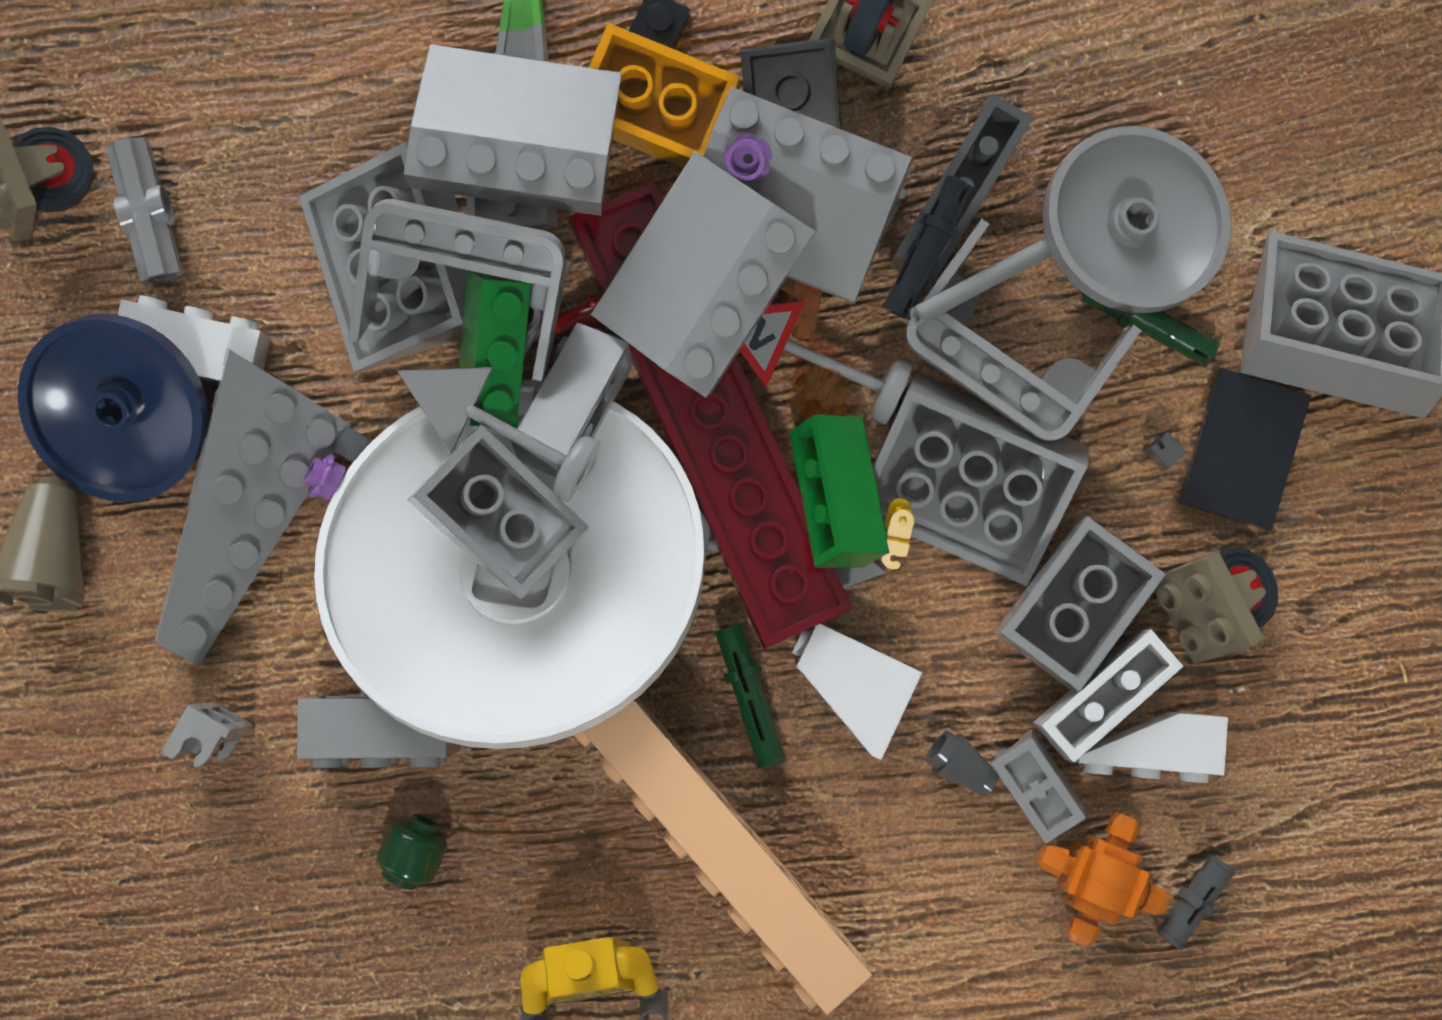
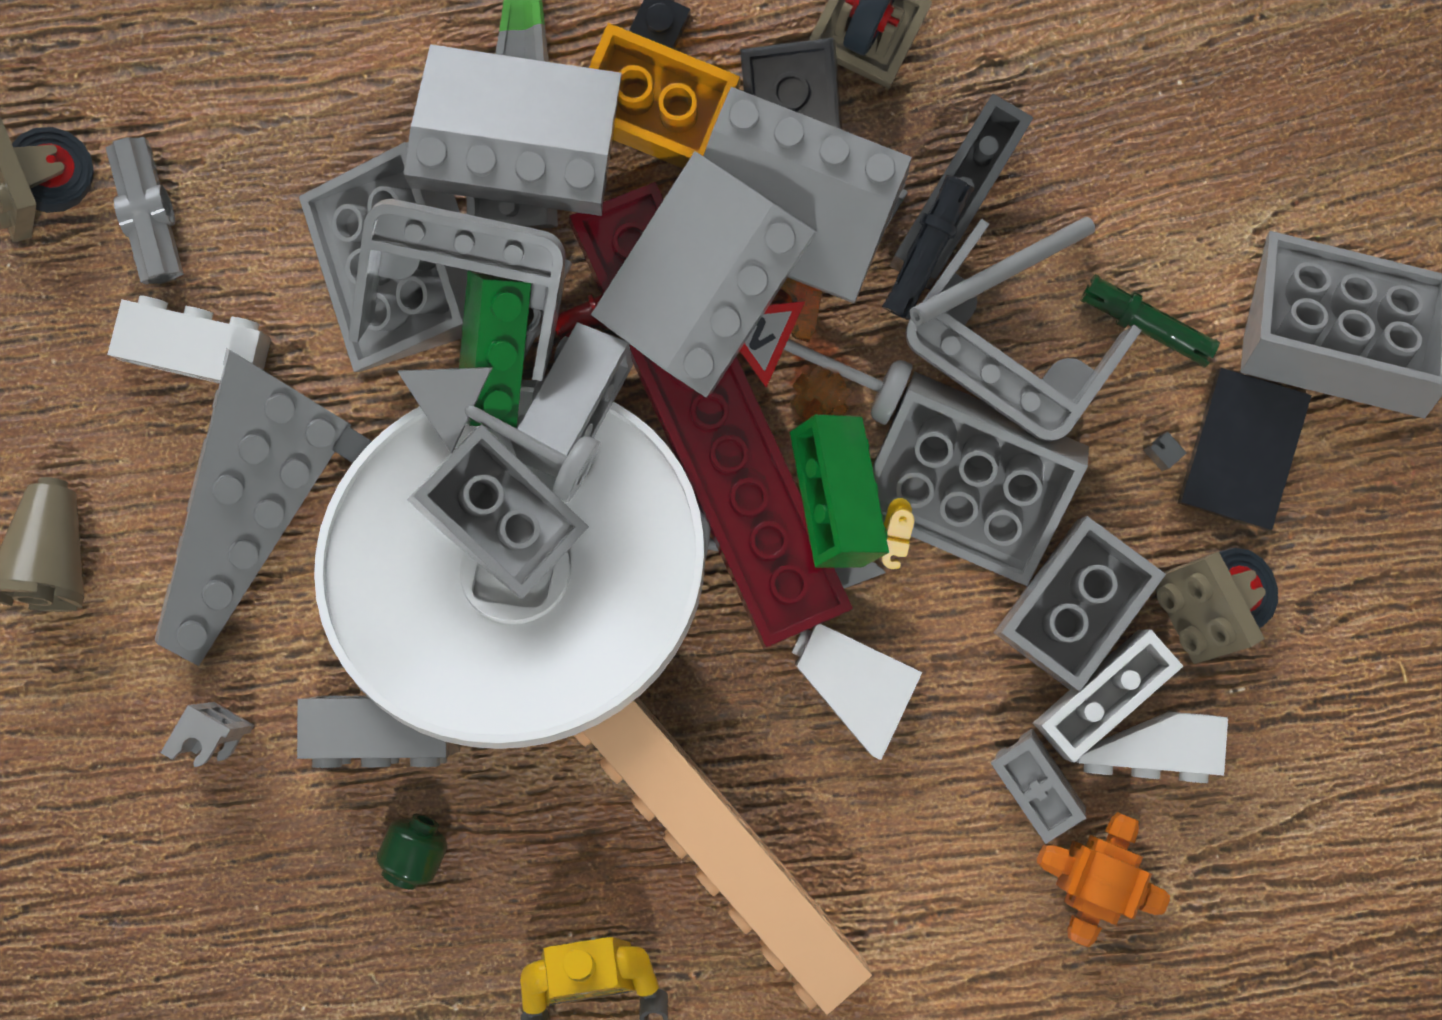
dark blue dish [18,314,209,502] -> none
medium lavender plate [303,455,345,500] -> none
dark green pin [714,623,786,768] -> none
medium lavender plate [724,134,772,183] -> none
dark grey cone [926,731,999,796] -> none
light grey dish [1043,126,1231,313] -> none
dark grey pin [1155,854,1236,951] -> none

